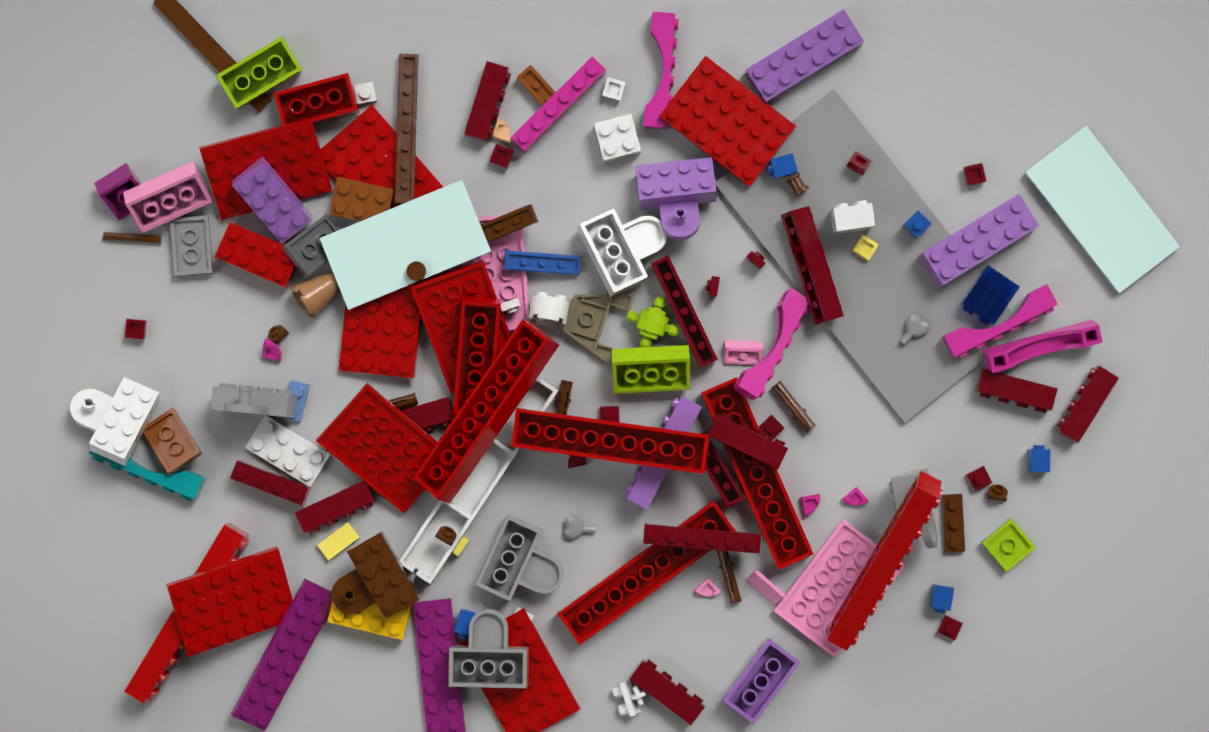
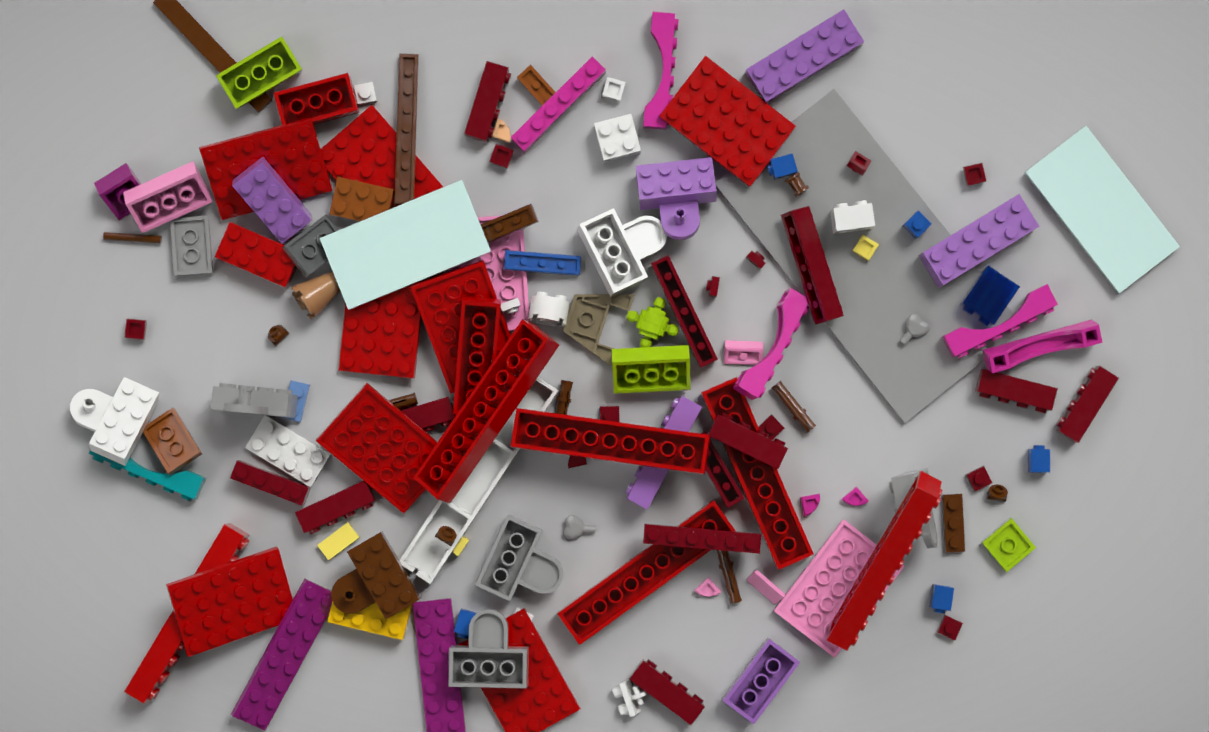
dark pink tile [262,339,282,362] -> none
reddish brown tile [406,261,427,281] -> none

